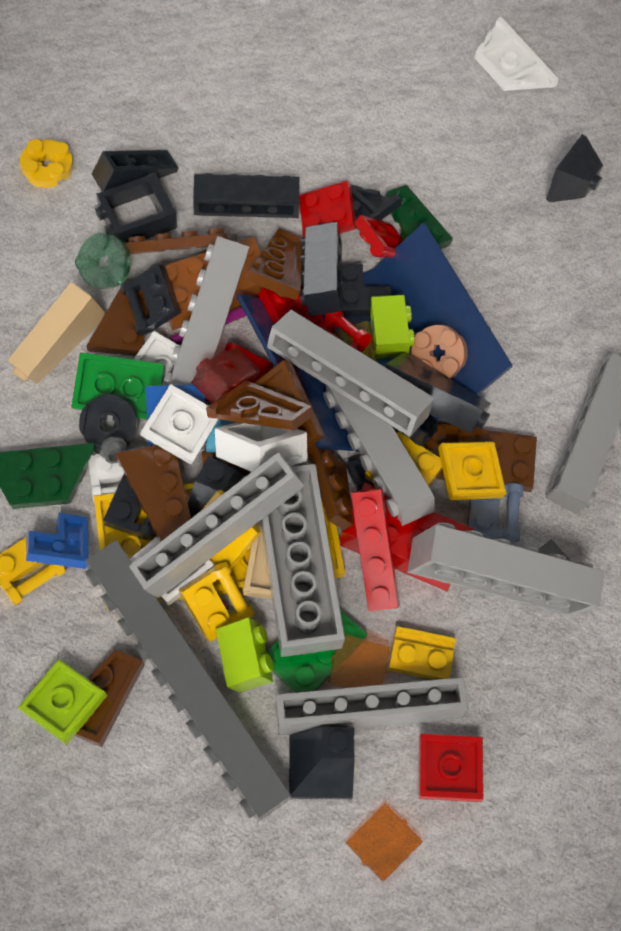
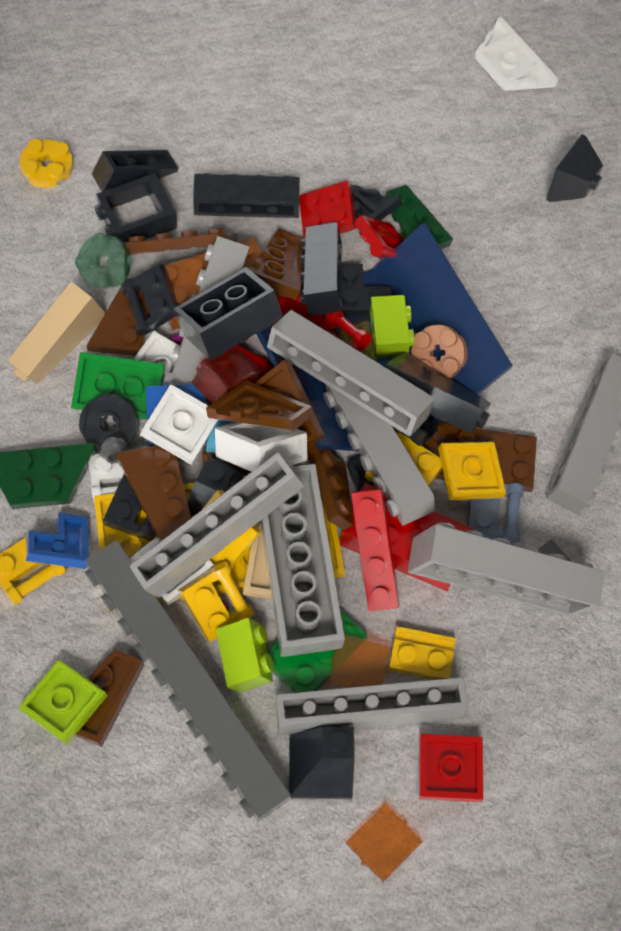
none -> black brick [174,267,283,360]

